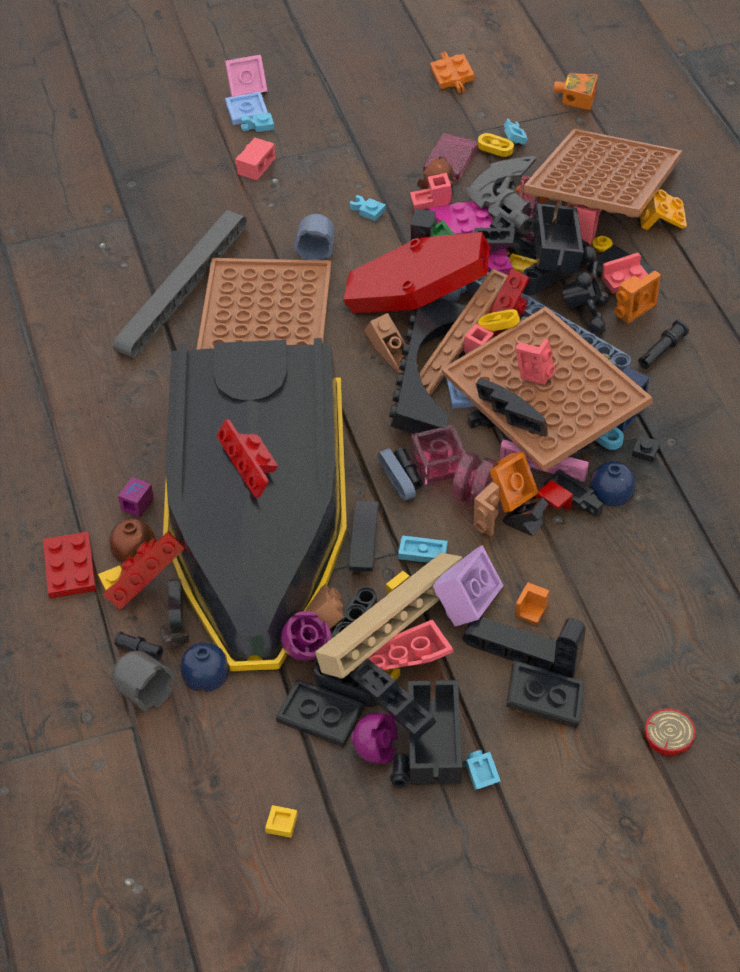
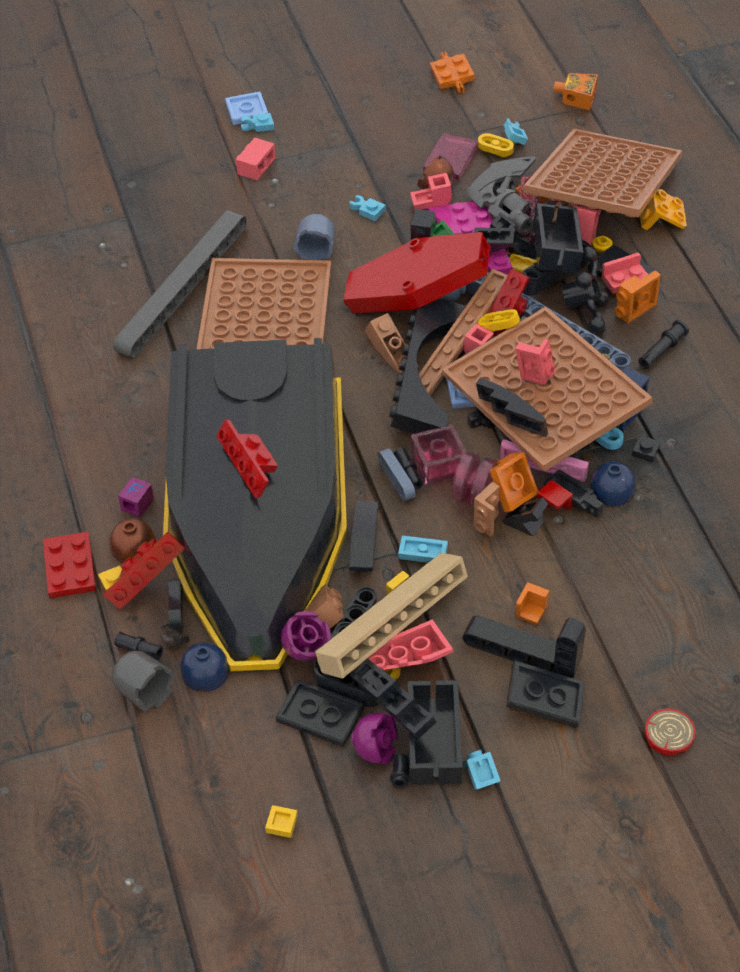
bright pink tile [225,55,267,97] -> none
lavender slope [433,545,504,626] -> none

